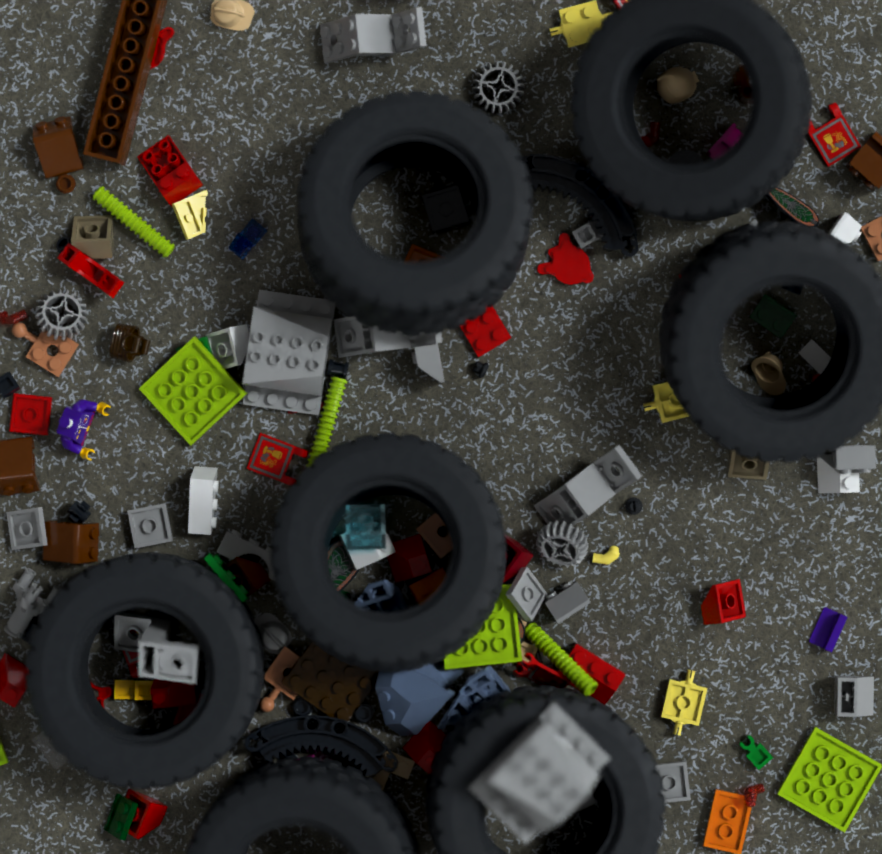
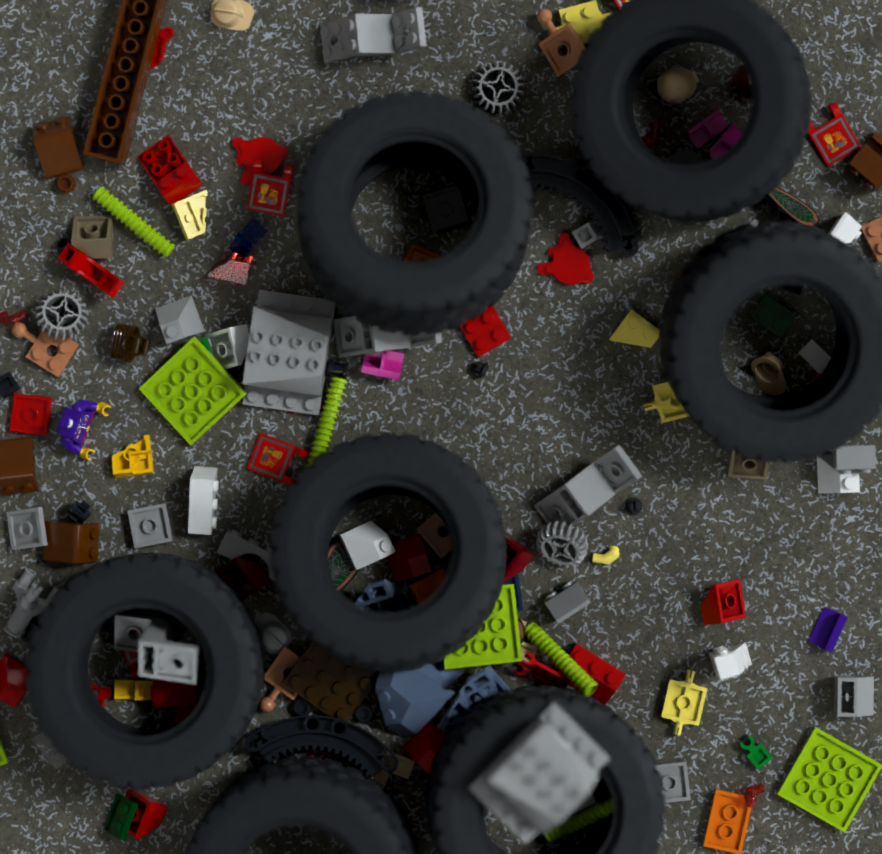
green plate [204,554,250,603] -> none
clear light blue brick [346,504,386,550] -> none
light grey slope [411,344,445,383] -> none
light grey plate [506,567,547,622] -> none
none -> yellow slope [112,435,154,478]
none -> light grey slope [156,295,205,345]
none -> clear red slope [208,253,253,285]
none -> red tile [232,137,288,186]
none -> red flag [246,158,294,217]
none -> dark pink panel [361,350,404,380]
none -> nougat plate [537,9,586,77]
none -> piece [544,796,613,843]
none -> light yellow wing [609,309,659,348]
none -> dark pink panel [686,109,729,150]
none -> white wedge [709,642,752,680]

